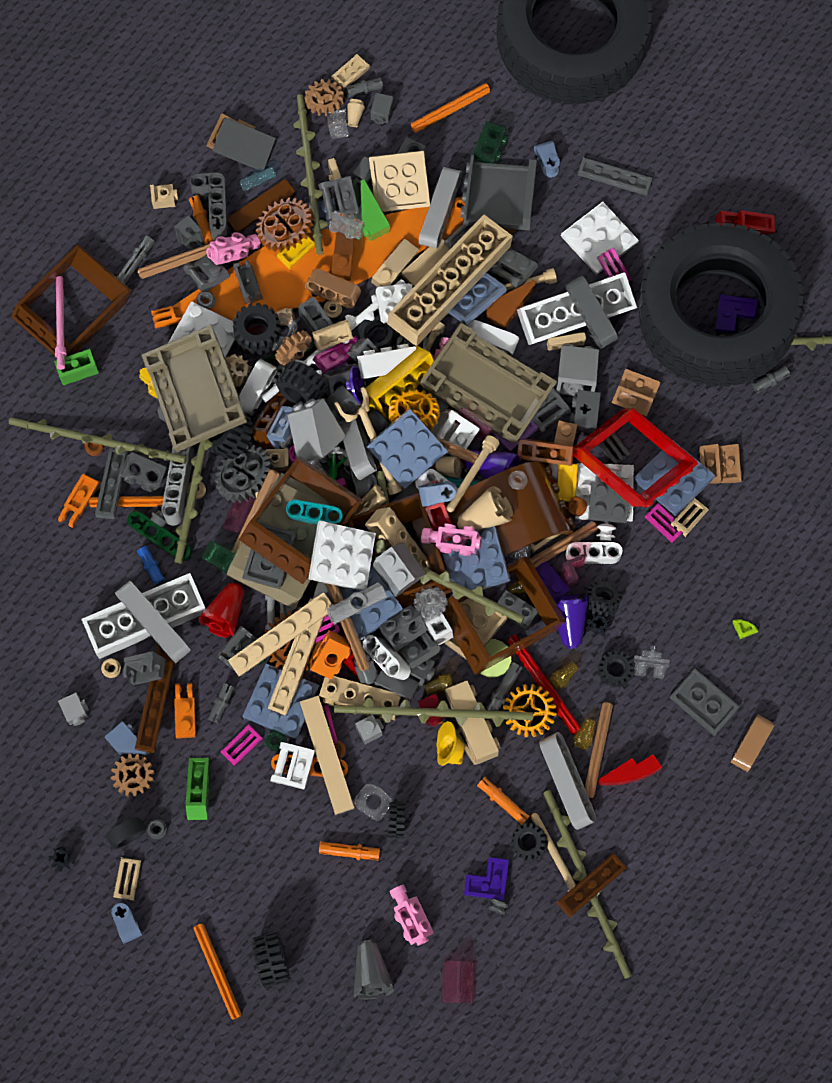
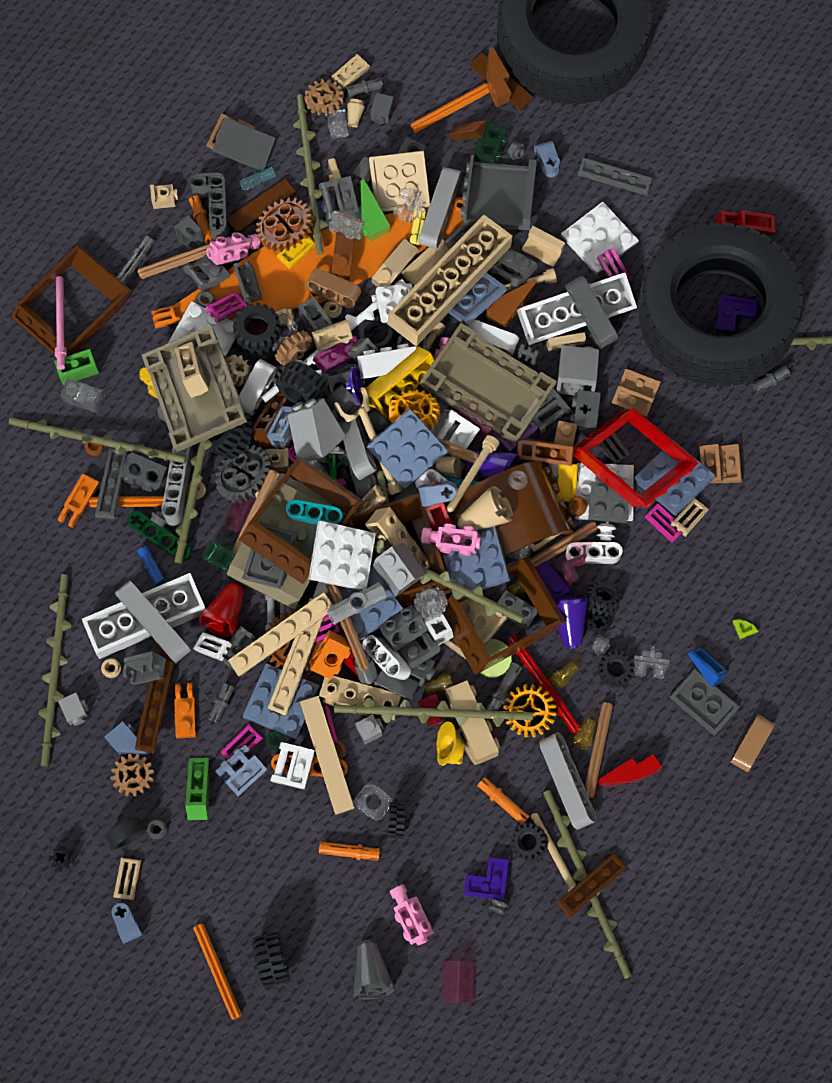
none -> olive plant [38,574,71,766]
none -> clear brick [60,378,105,414]
none -> tan slope [175,342,209,398]
none -> white tile [193,632,232,661]
none -> dark pink tile [206,292,247,323]
none -> sand blue plate [215,744,267,796]
none -> clear hips [394,188,426,223]
none -> light yellow axle [410,209,426,245]
none -> reddish brown slope [448,121,487,141]
none -> reddish brown tile [469,52,533,111]
none -> dark orange slope [486,47,511,107]
none -> dark grey plate [508,142,525,160]
none -> dark grey tile [518,344,539,370]
none -> tan panel [522,226,565,267]
none -> clear plate [592,636,610,655]
none -> blue slope [688,647,728,687]

